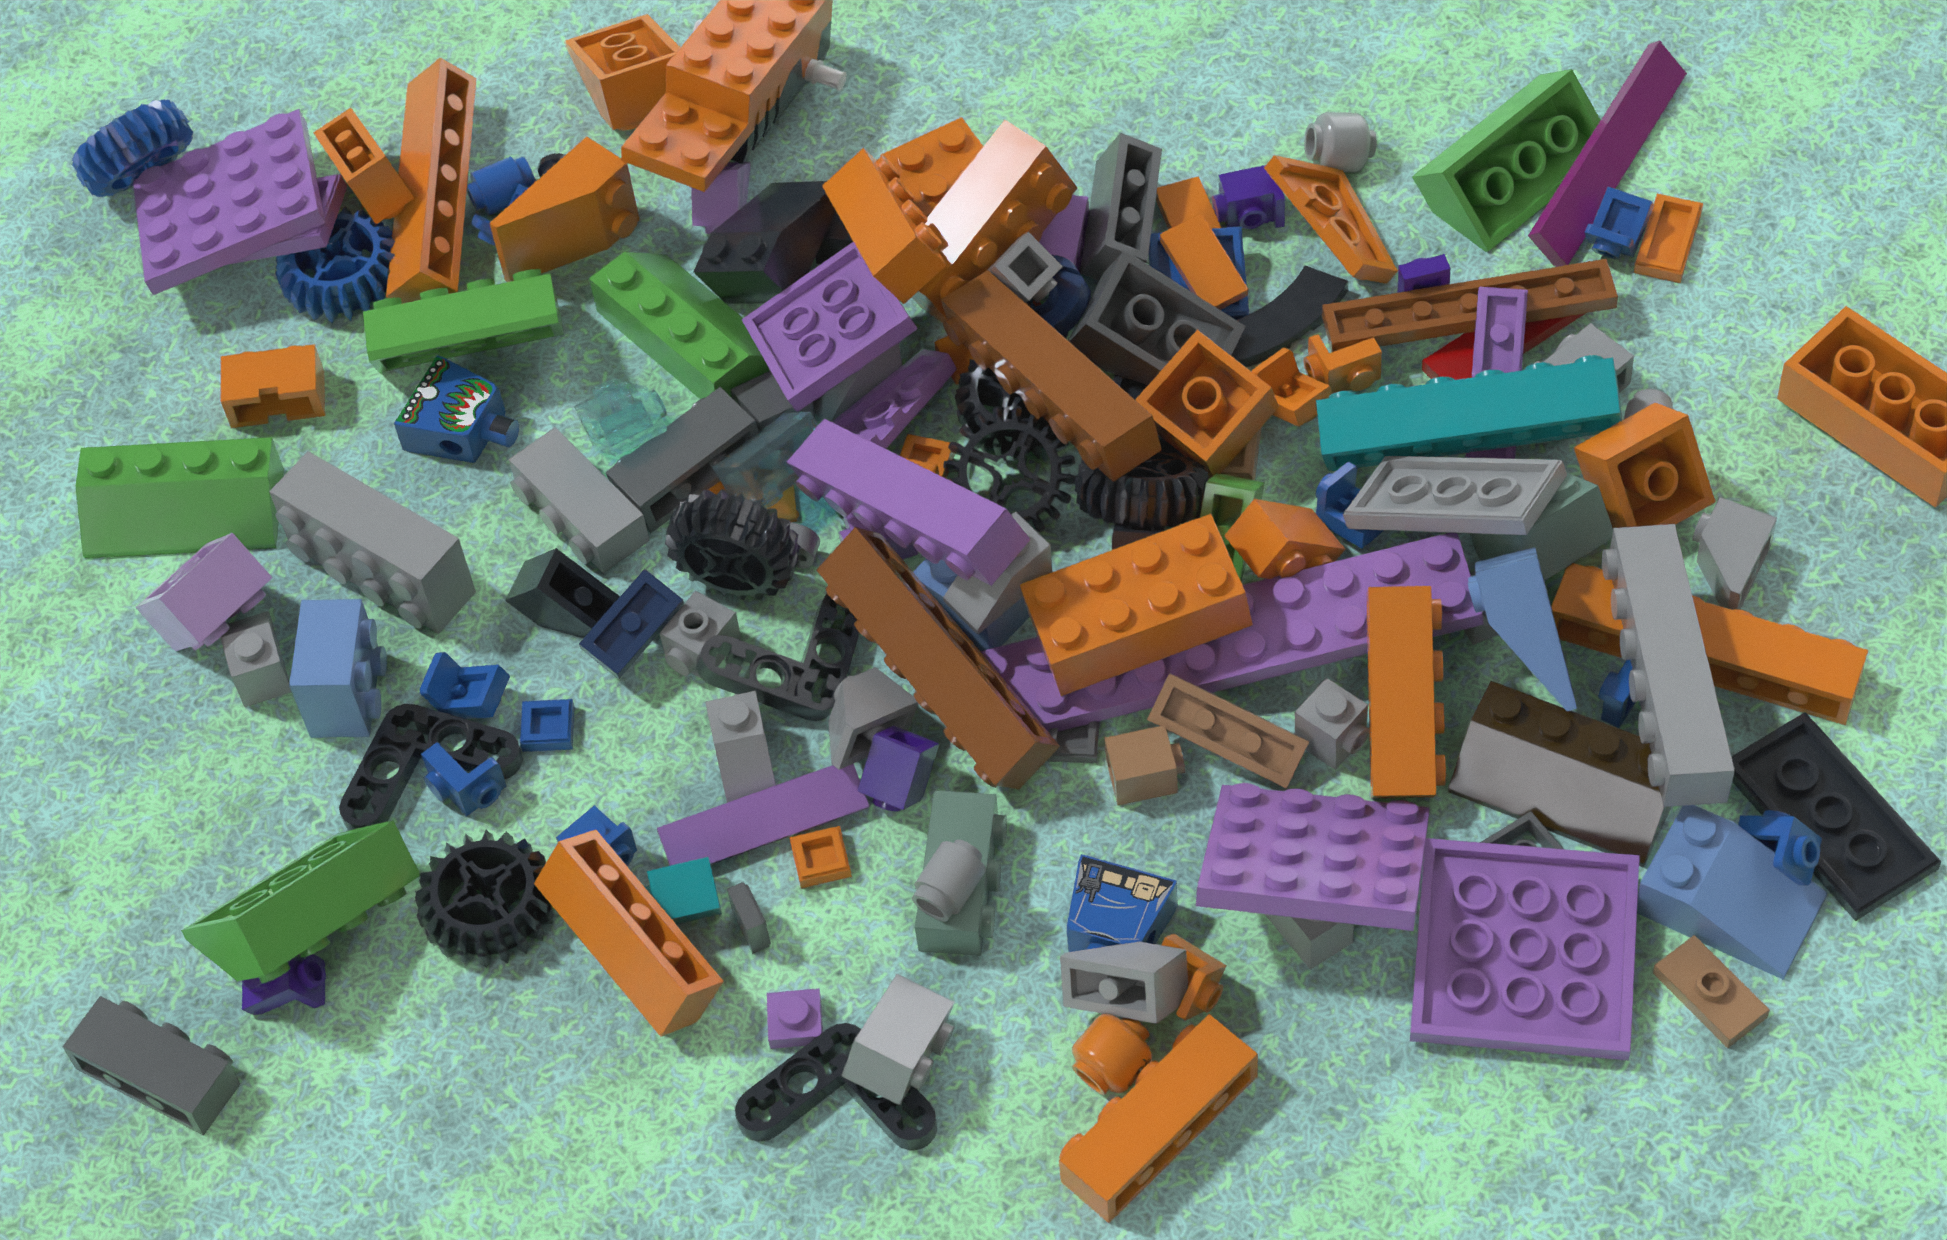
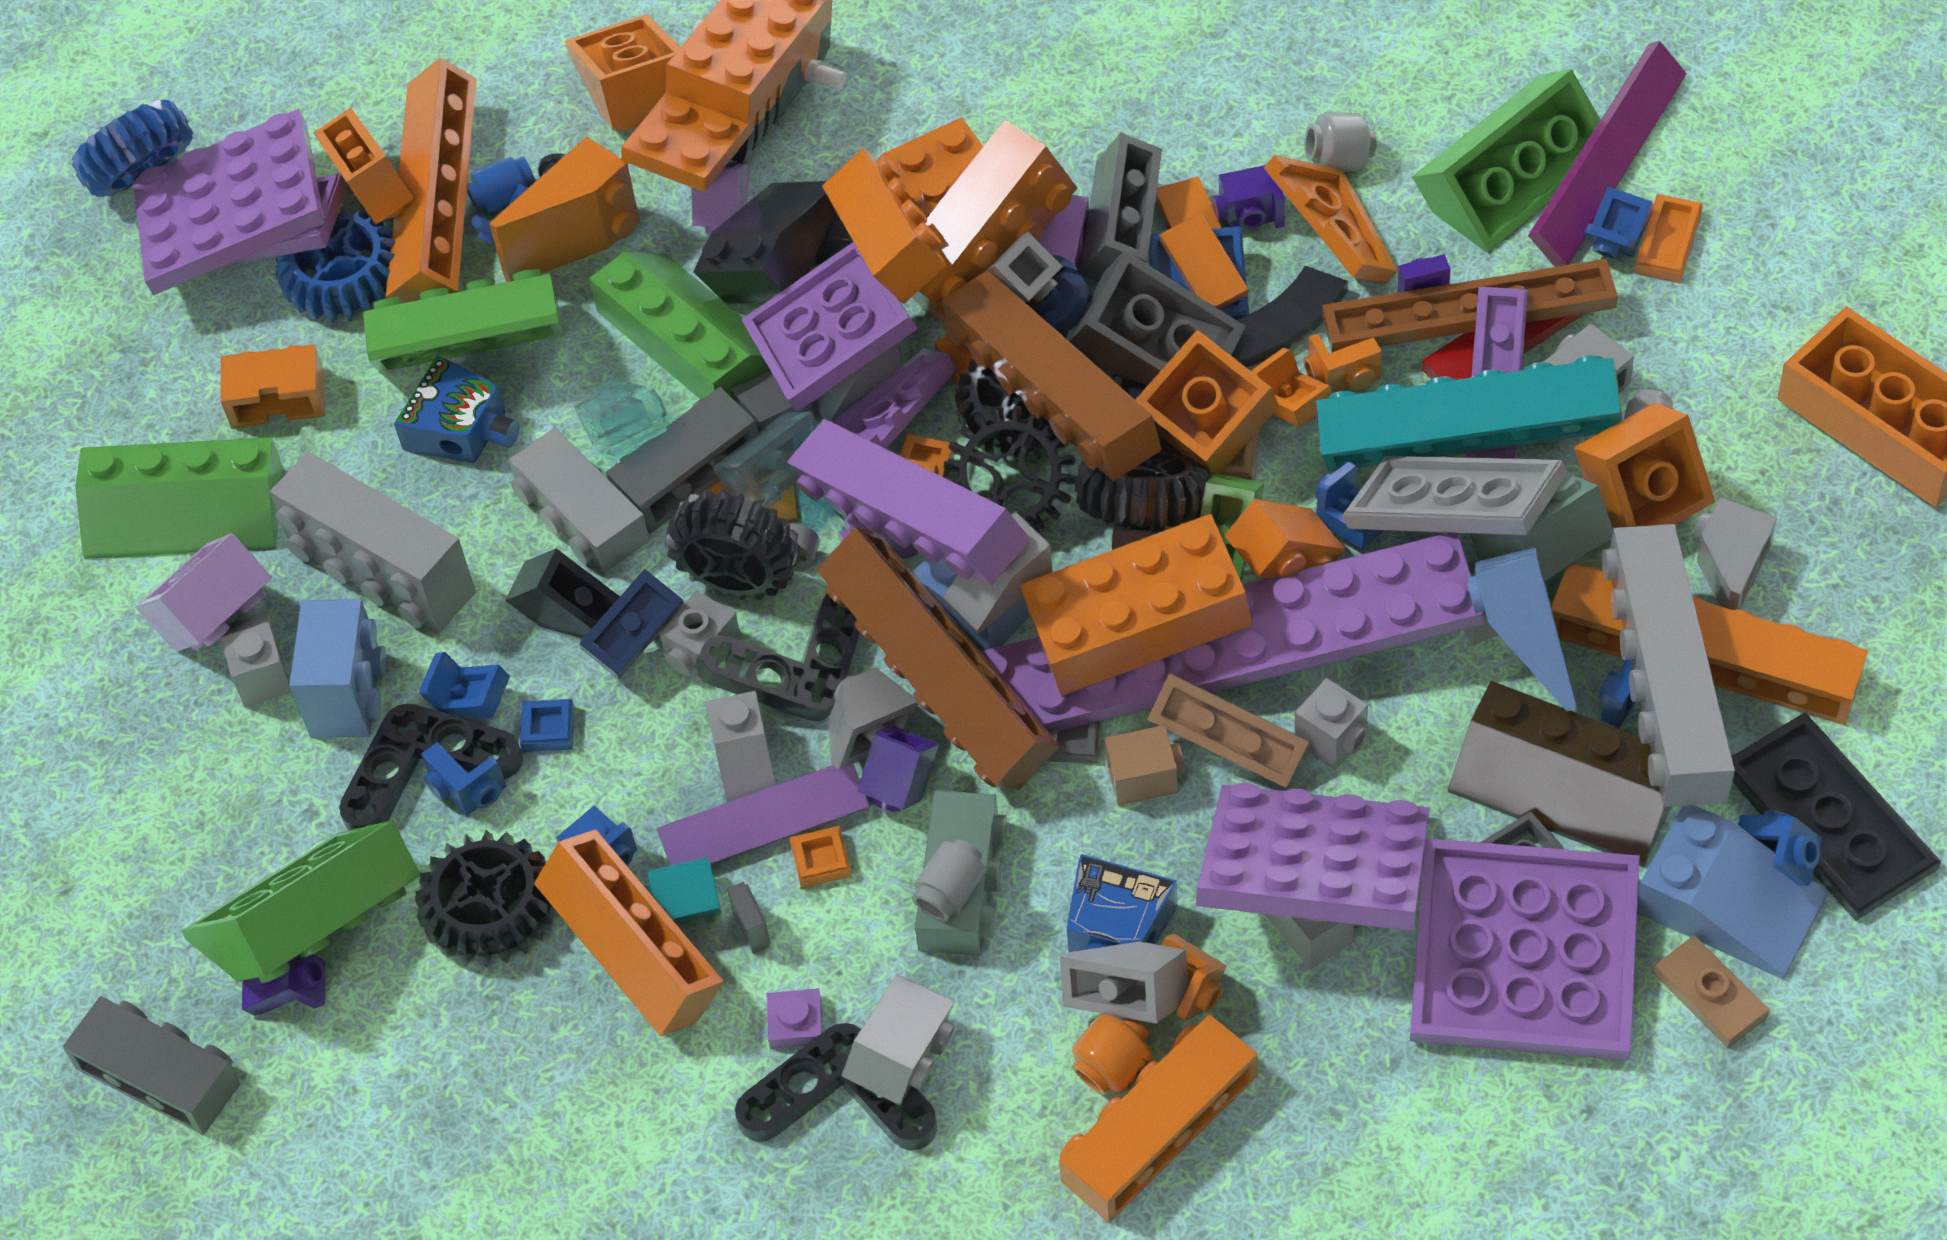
orange brick [1366,586,1446,798] -> none

